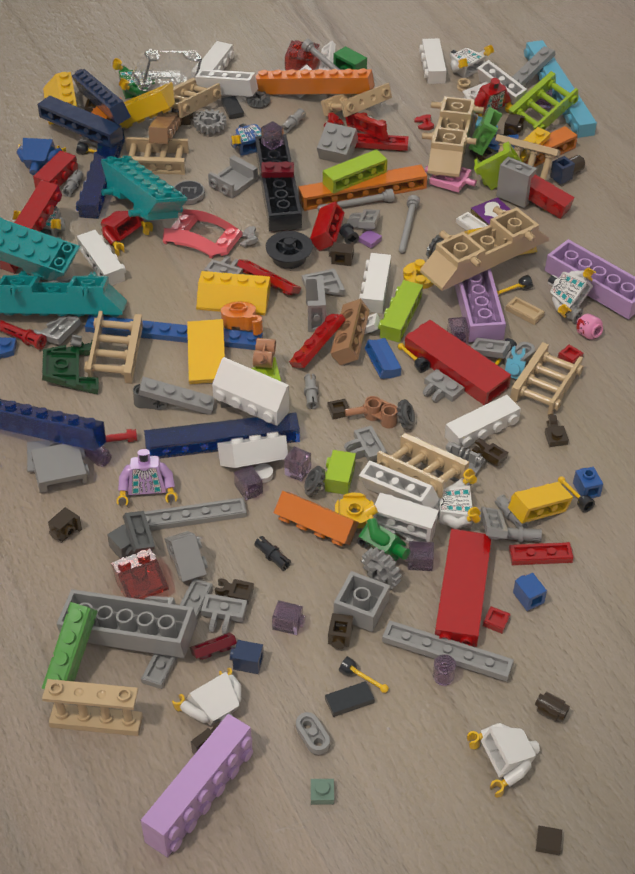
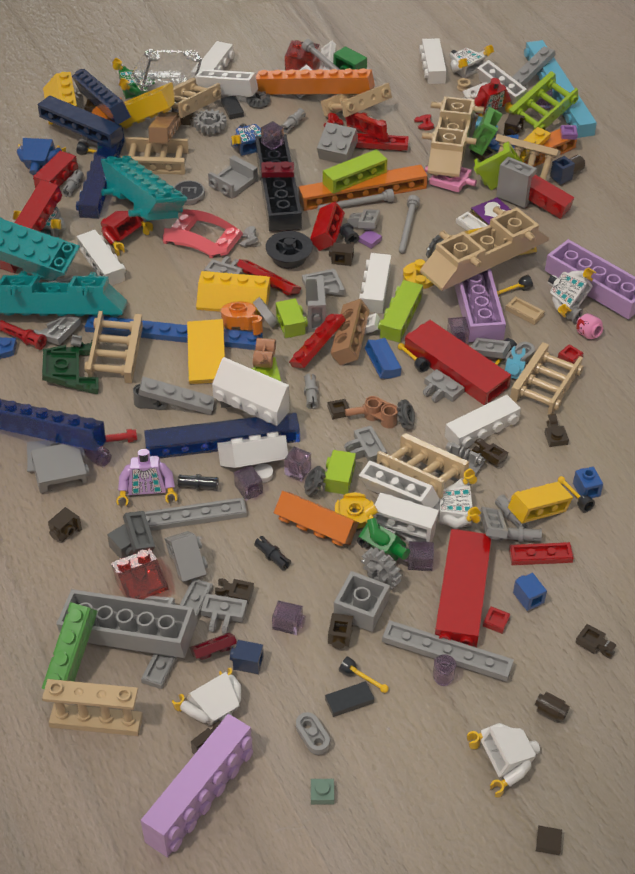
none -> black pin [178,474,219,490]
none -> light grey beam [253,297,279,328]
none -> lime brick [275,298,308,339]
none -> medium lavender tile [560,125,578,139]
none -> dark brown plate [576,624,616,659]

